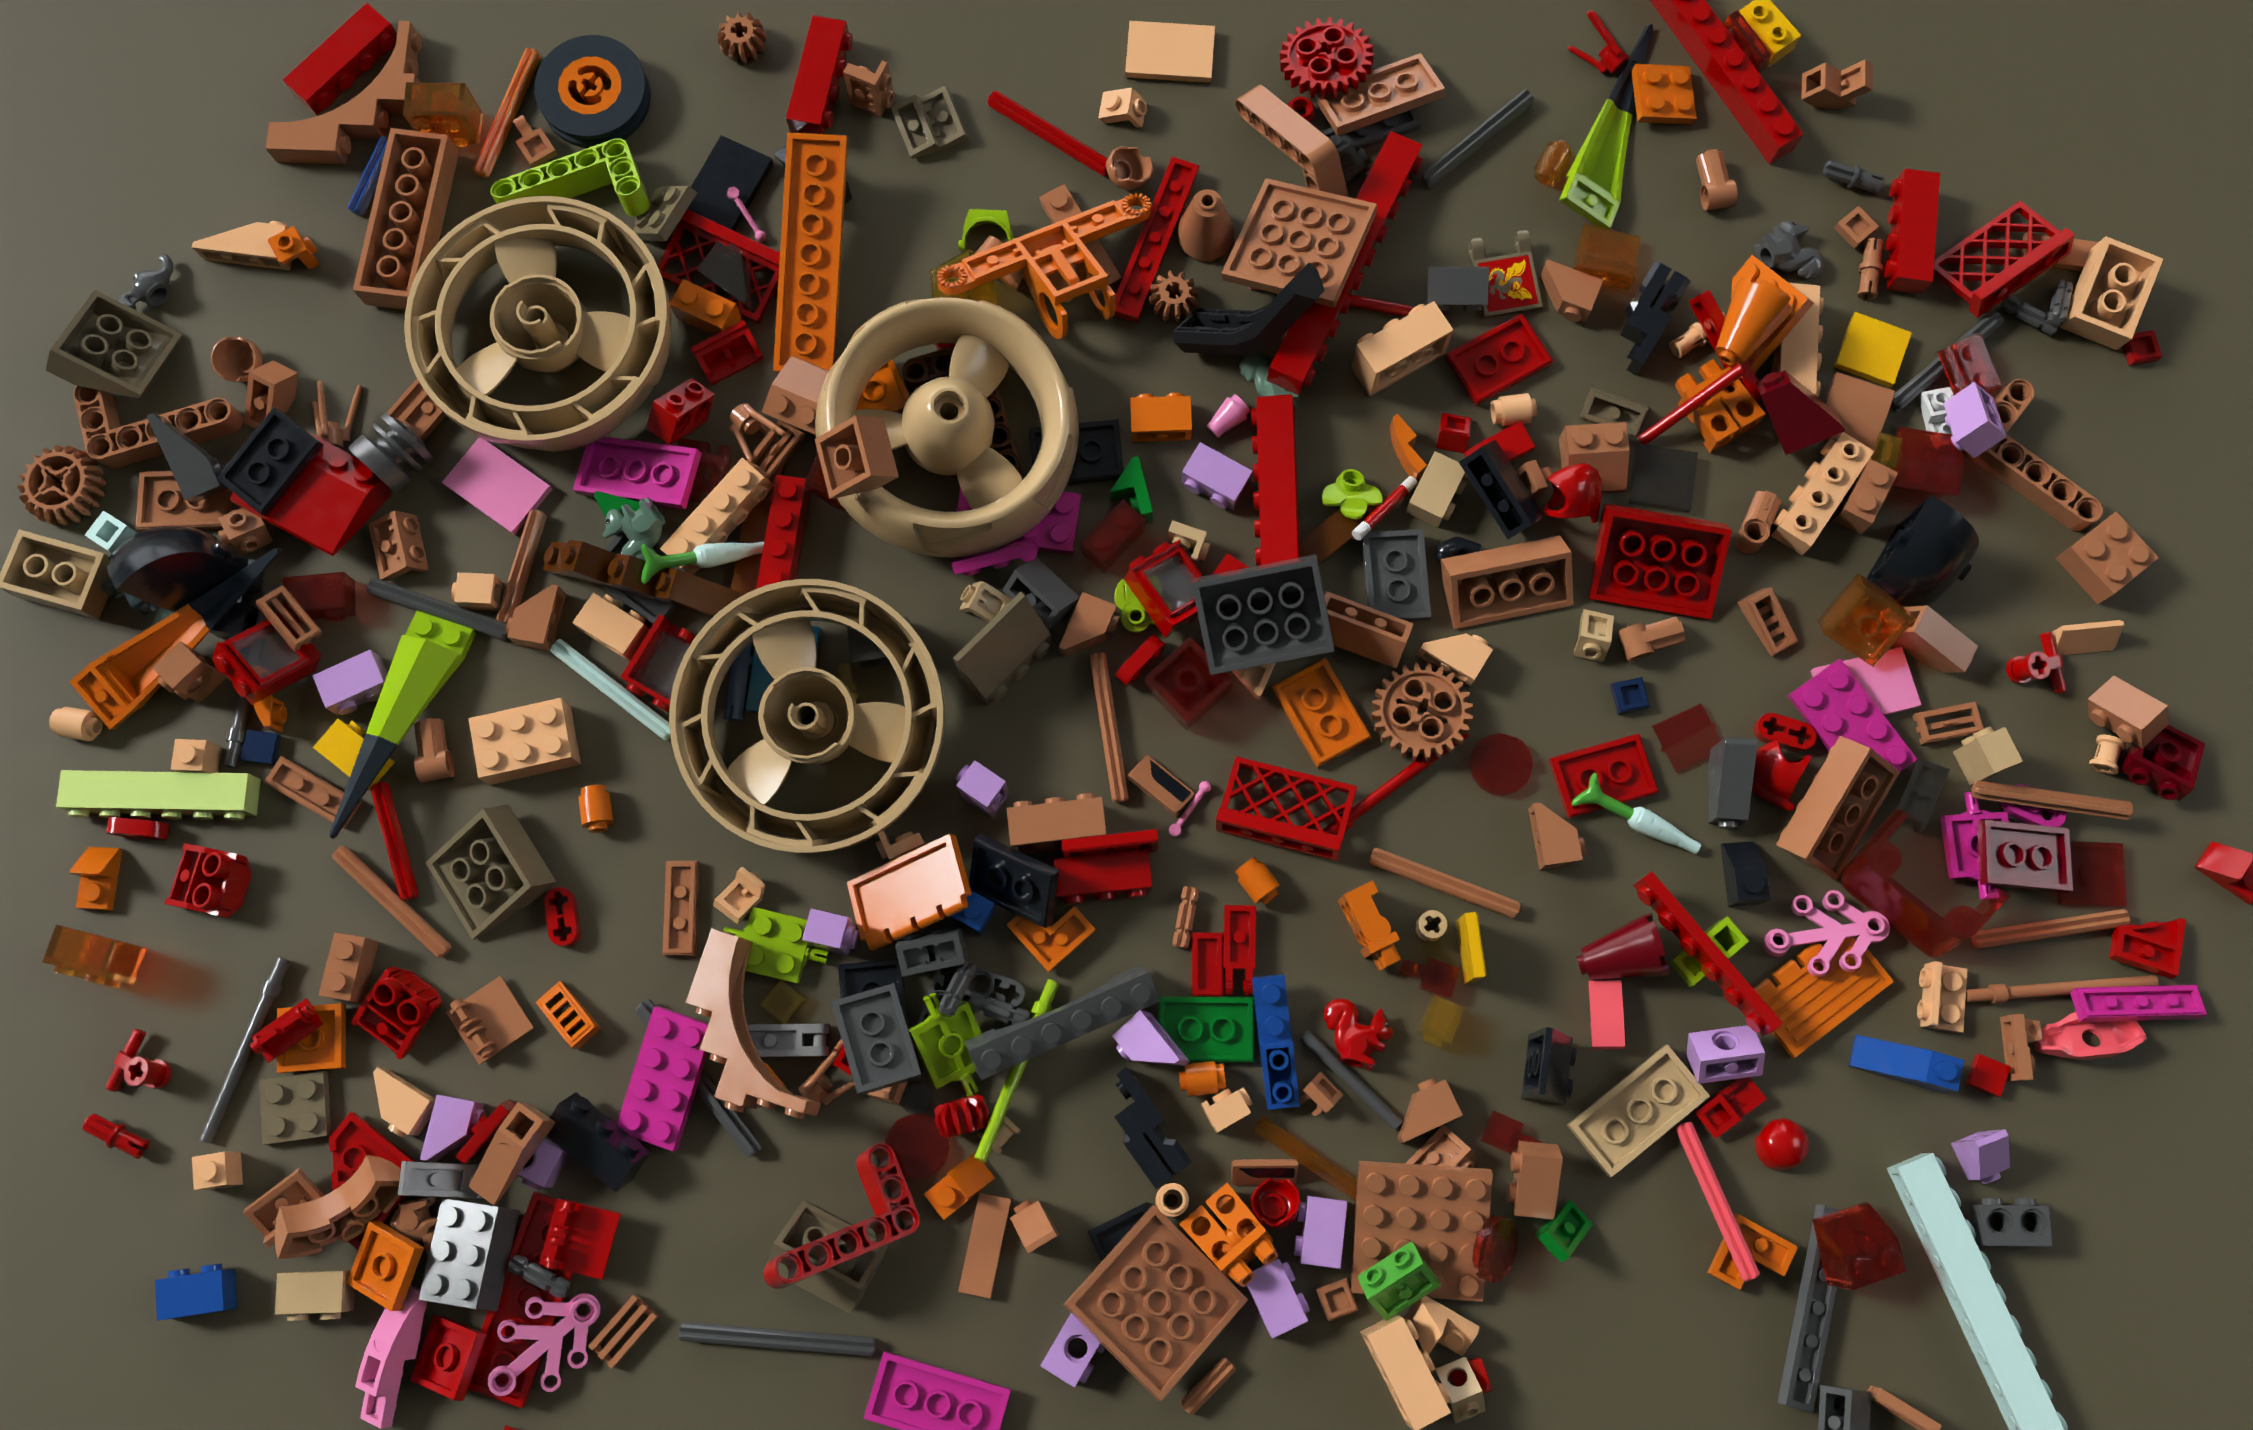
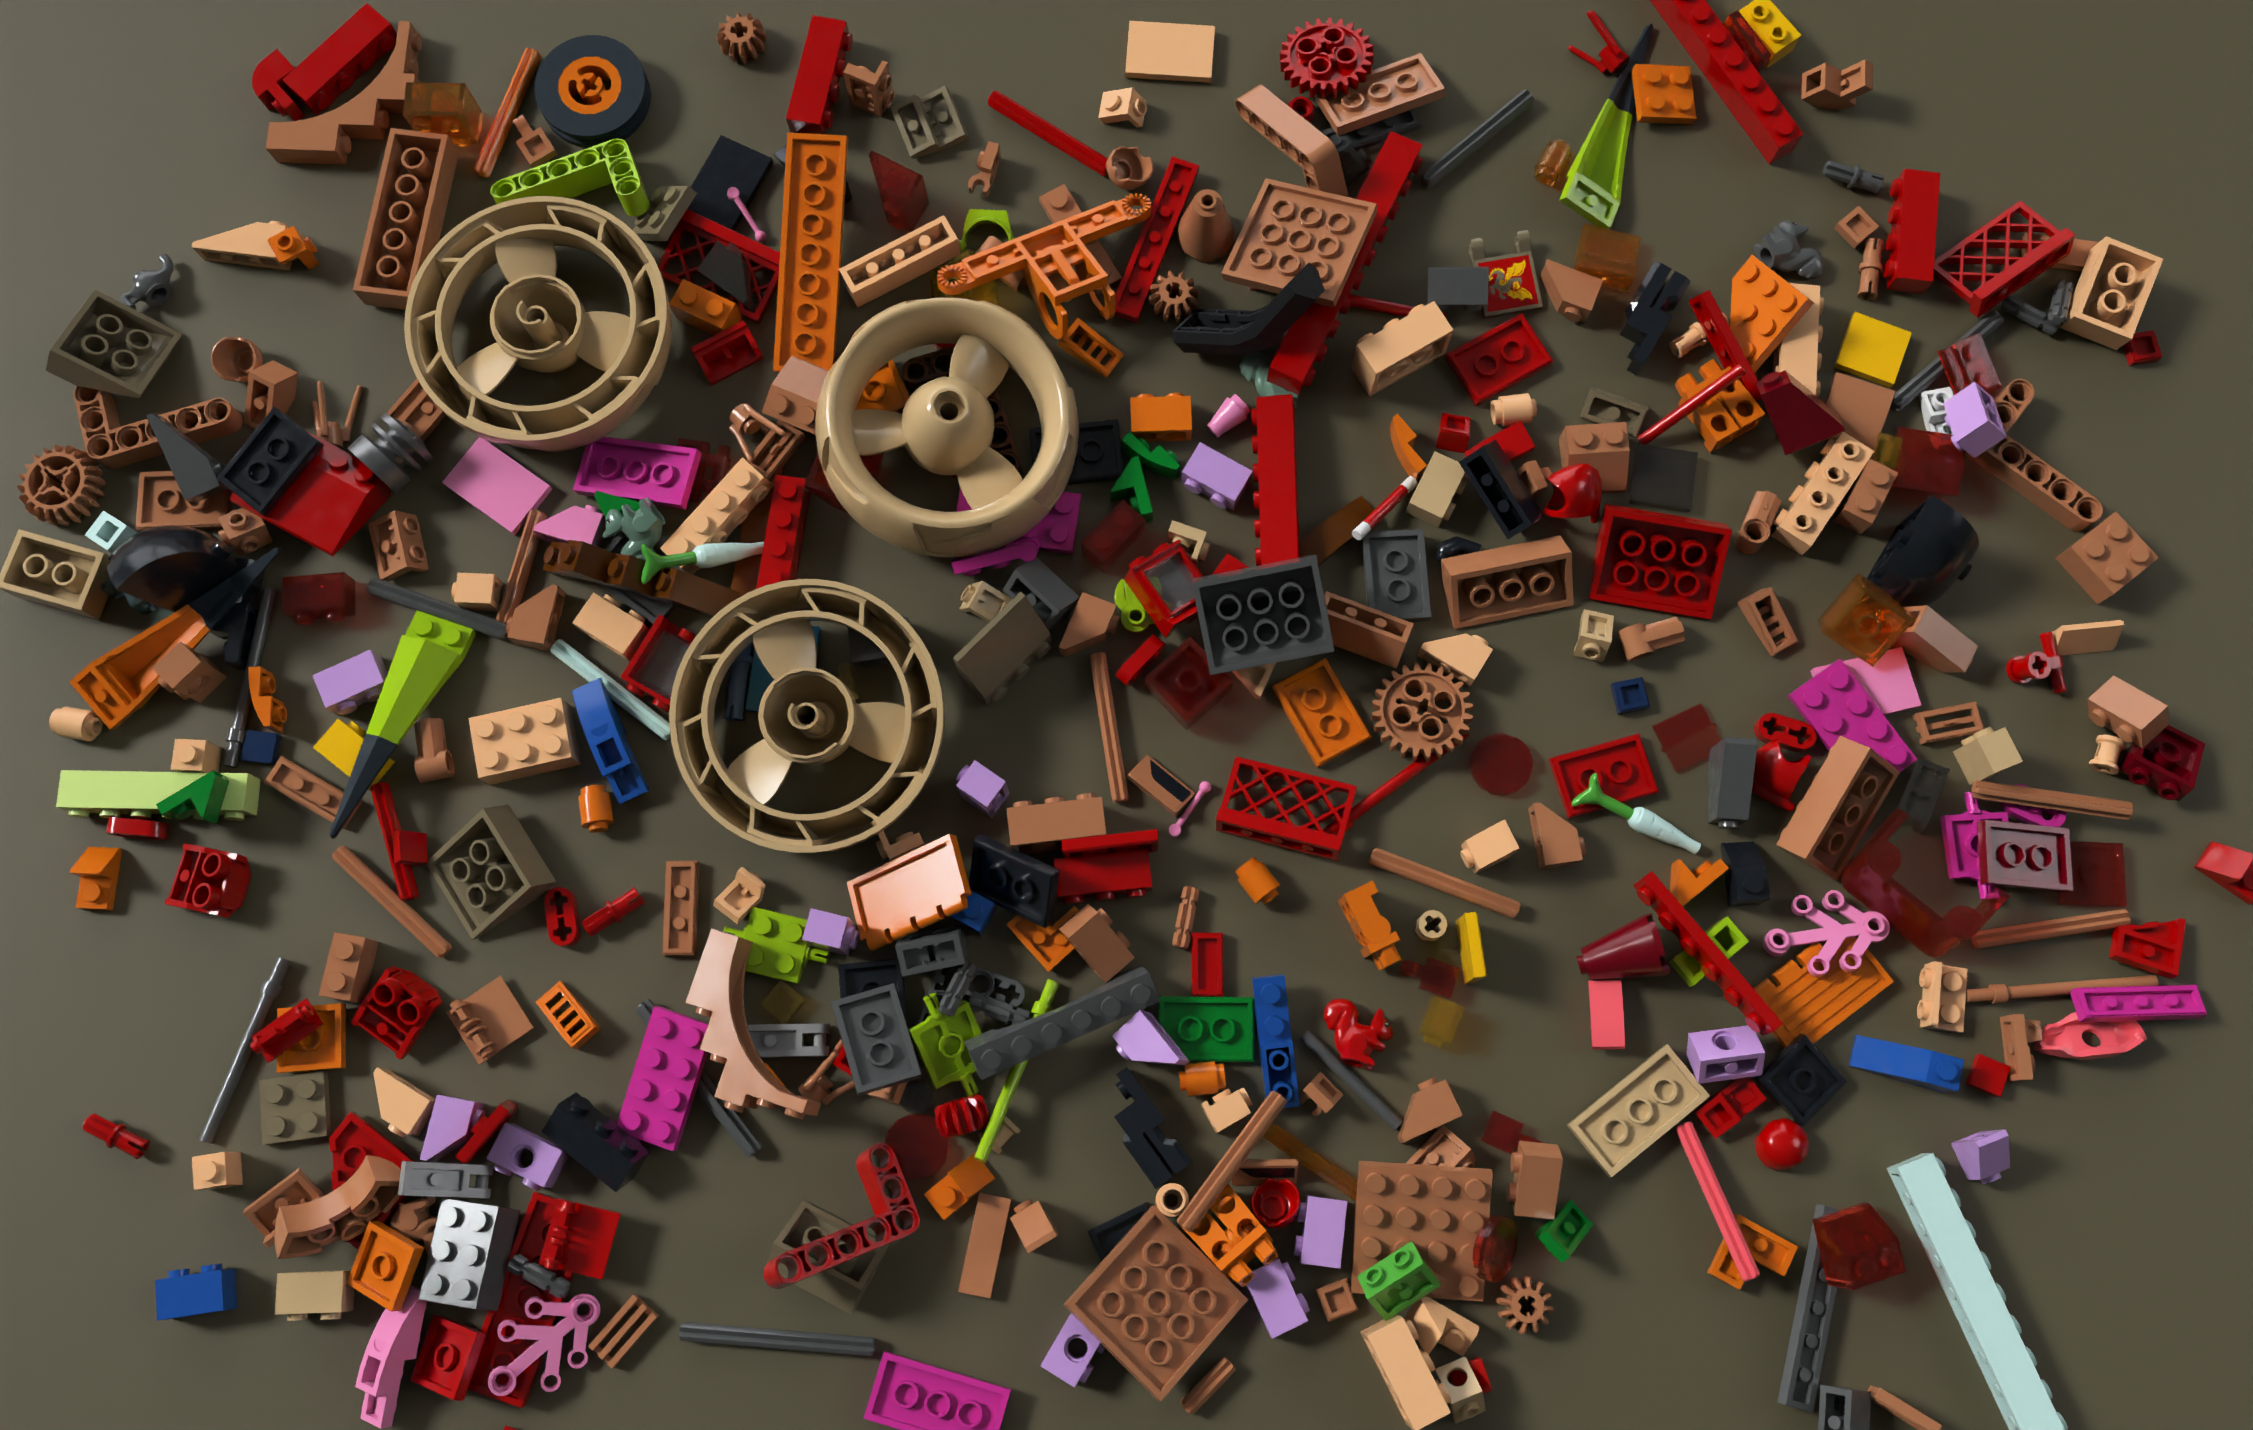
clear orange brick [42,925,147,988] -> none
red piece [105,1029,171,1092] -> none
red window [212,612,322,705] -> none
nougat tile [256,585,322,652] -> none
blue axle [347,135,388,216] -> none
nougat slope [468,1102,556,1206] -> none
red brick [646,378,715,445] -> none
nougat slope [815,415,899,499] -> none
red hinge [1223,905,1256,996] -> none
lime plate [1322,469,1382,520] -> none
black slope [1521,1027,1577,1105] -> none
nougat piece [1696,149,1738,211] -> none
orange cone [1716,276,1794,366] -> none
dark grey brick [1970,1198,2052,1246] -> none
none -> green slope [156,770,229,824]
none -> red brick [252,49,305,121]
none -> red tile [392,830,428,866]
none -> bright pink slope [533,505,606,548]
none -> blue slope [572,678,650,804]
none -> red axle [582,887,645,936]
none -> light nougat brick [839,215,961,308]
none -> clear red slope [869,150,929,232]
none -> nougat plate [968,141,1001,198]
none -> orange slope [1057,318,1124,378]
none -> nougat brick [1059,904,1135,983]
none -> green slope [1121,432,1180,480]
none -> nougat axle [1177,1091,1287,1232]
none -> light nougat slope [1460,819,1519,874]
none -> nougat gear [1496,1276,1554,1334]
none -> orange slope [1670,858,1729,906]
none -> black tile [1756,1033,1847,1127]

